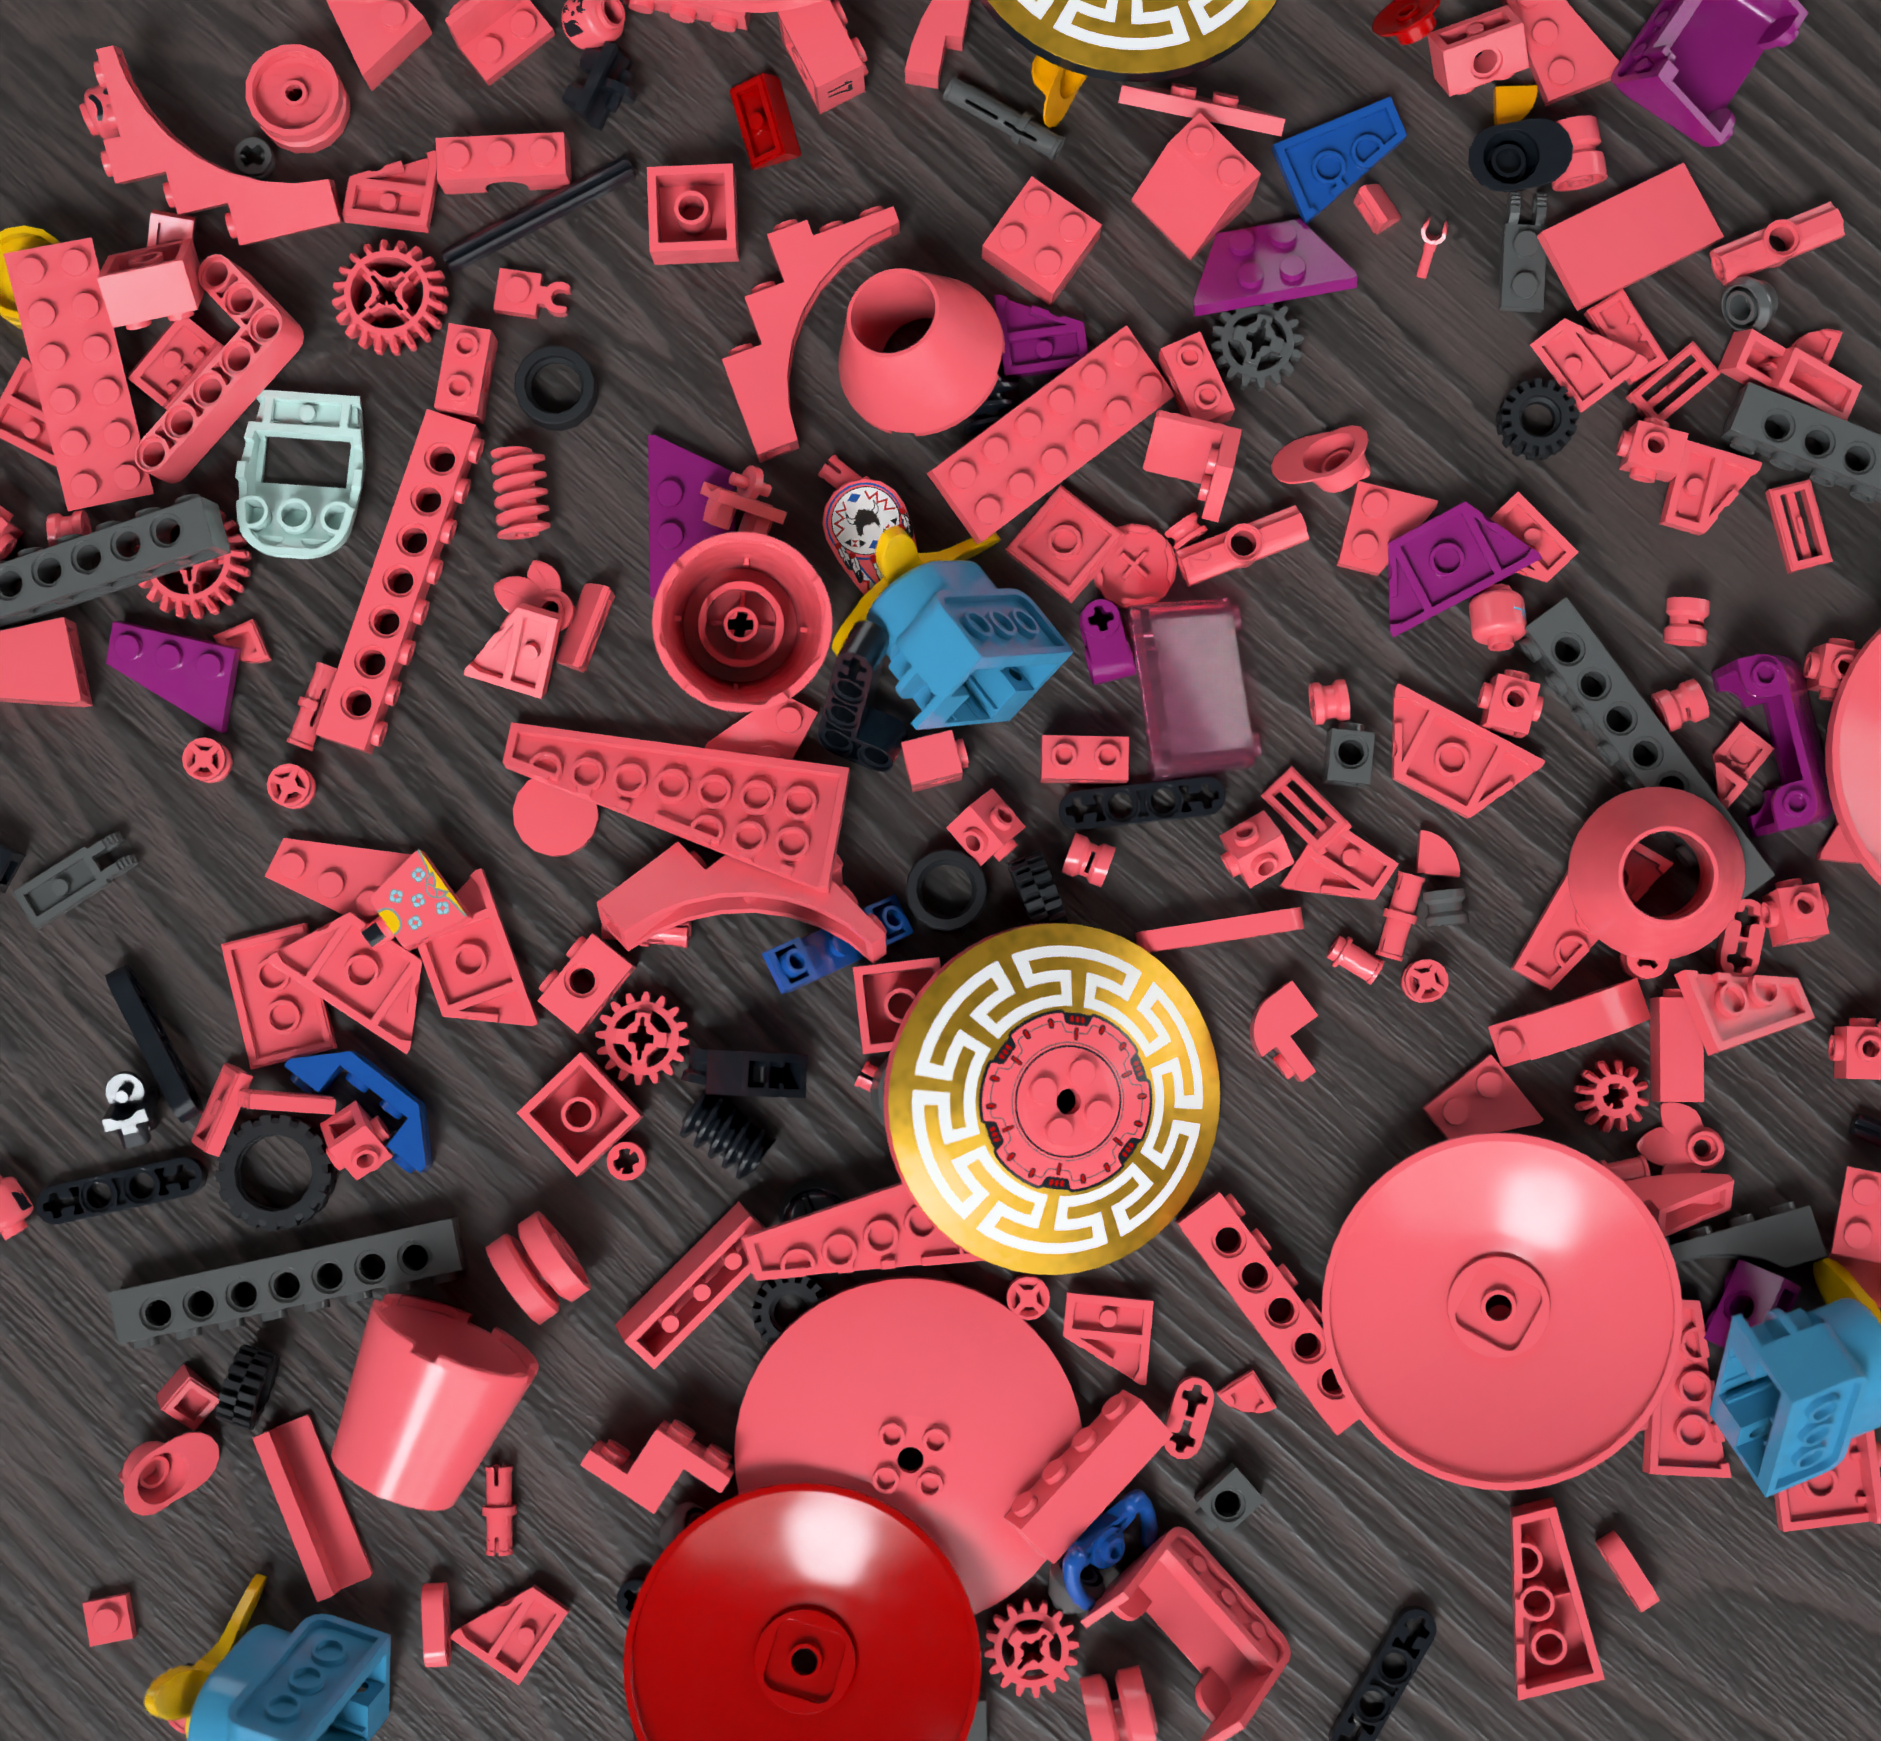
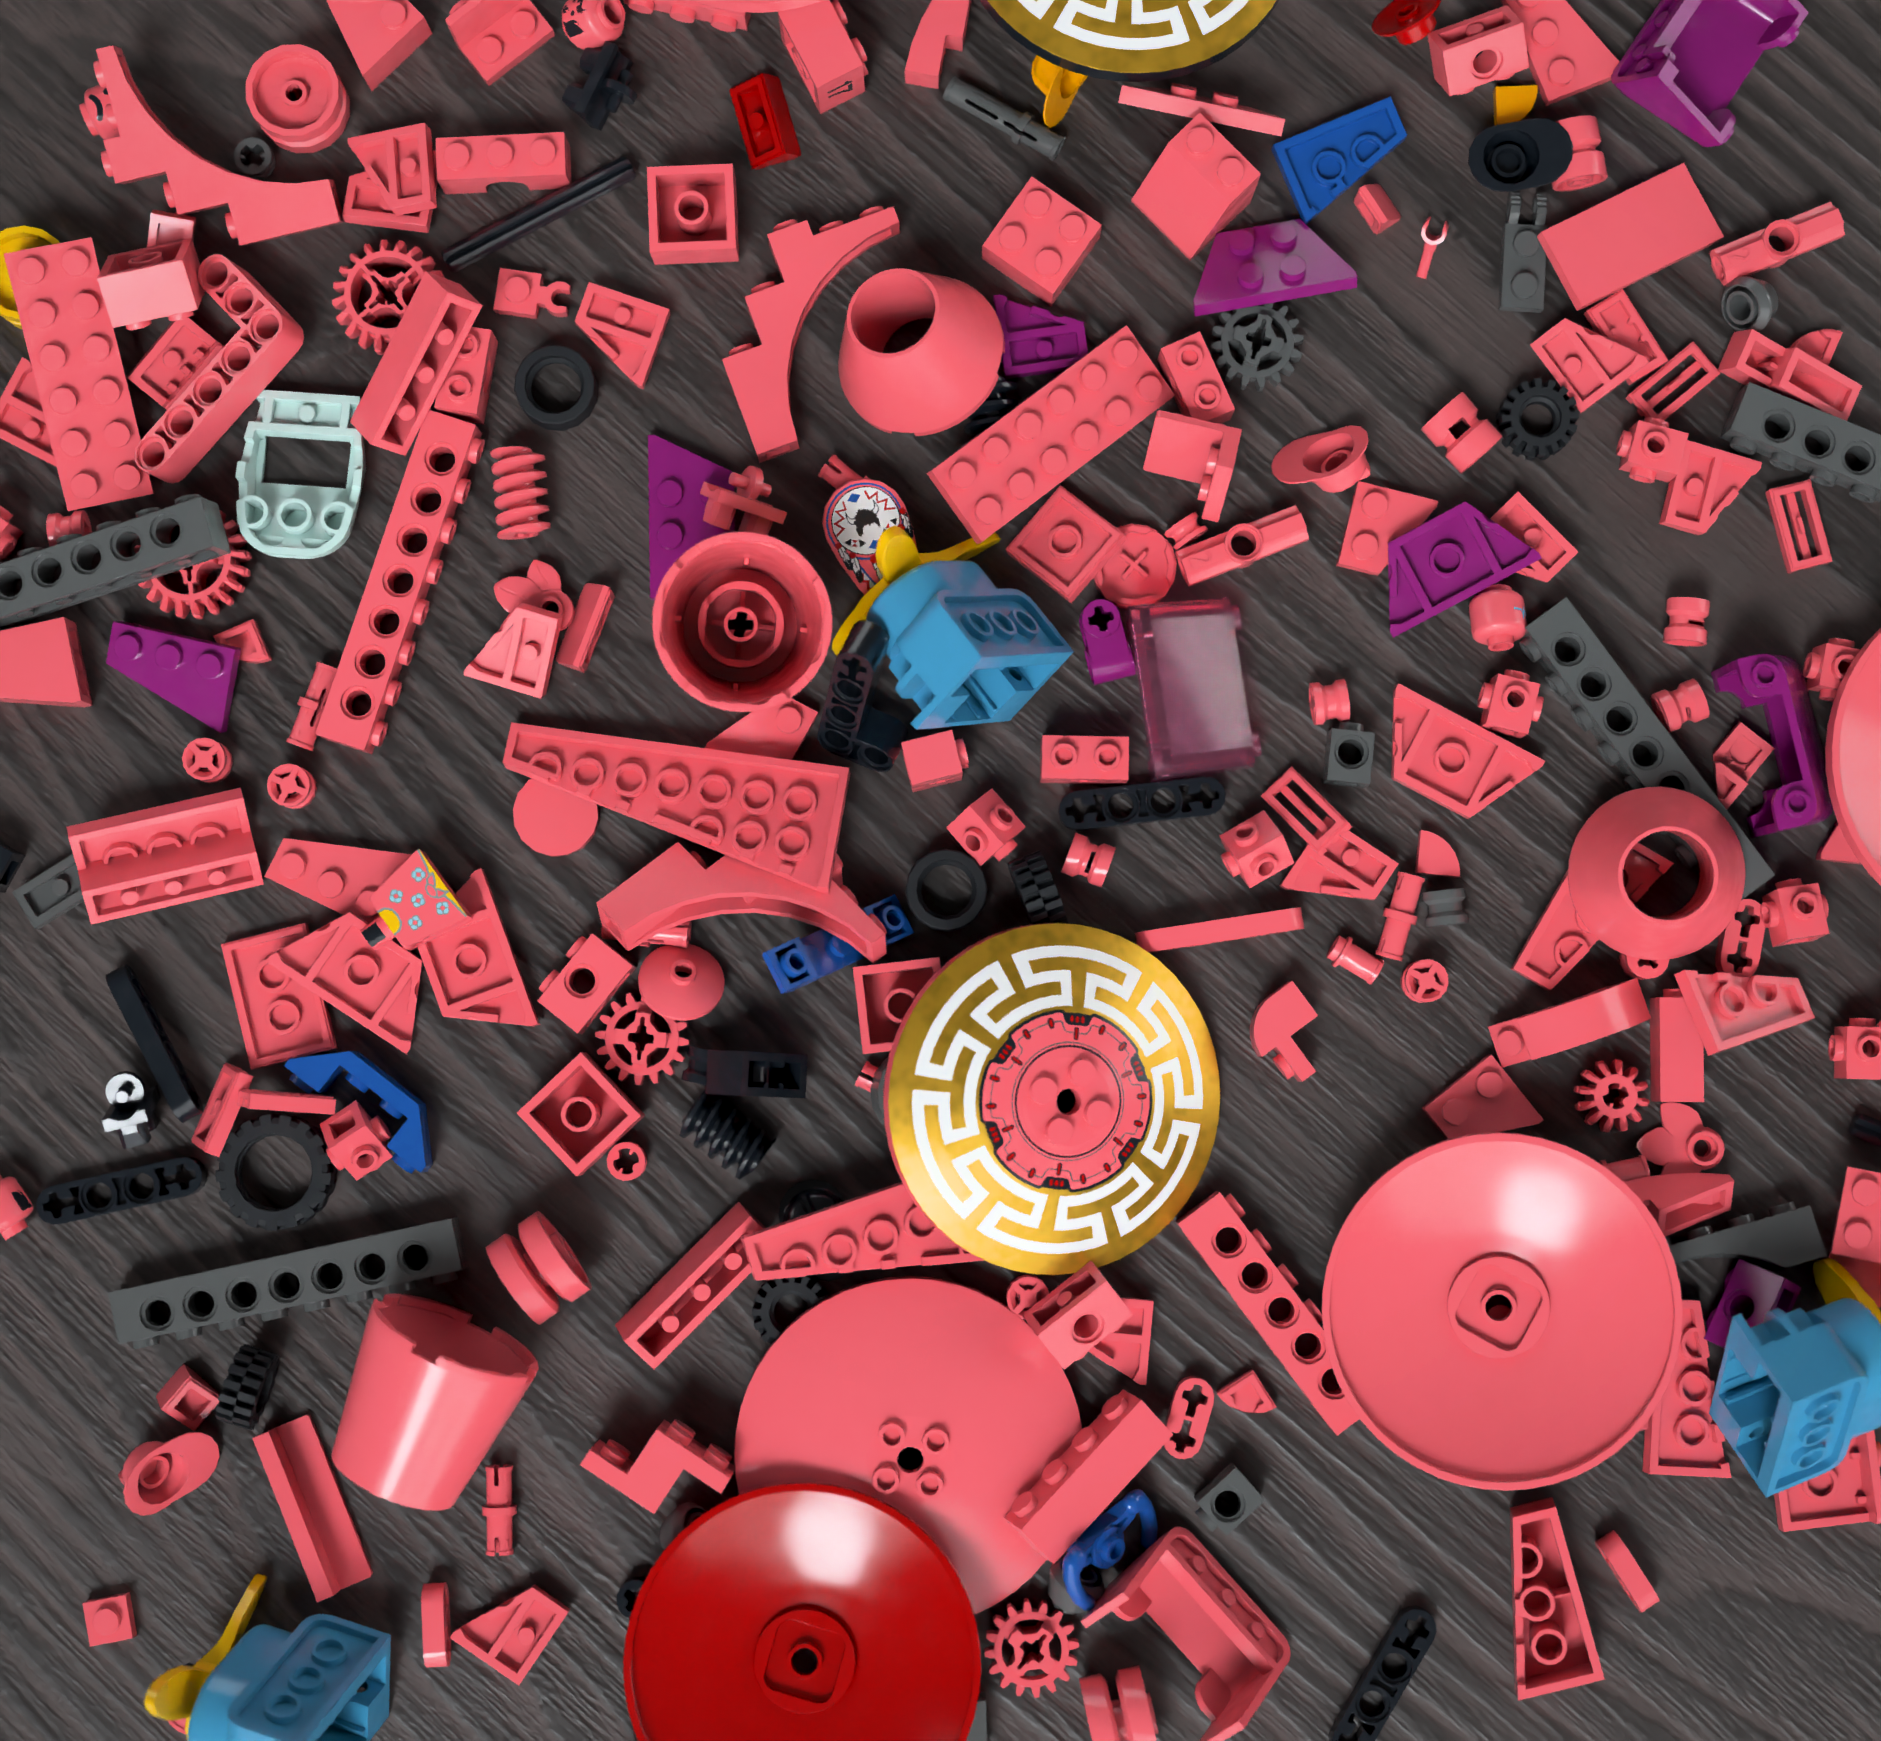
none -> coral slope [66,788,264,925]
none -> coral wing [347,122,437,216]
none -> coral brick [350,271,483,456]
none -> coral wing [575,282,671,389]
none -> coral dish [638,944,725,1021]
none -> coral brick [1022,1261,1133,1370]
none -> coral wheel [1421,392,1503,474]

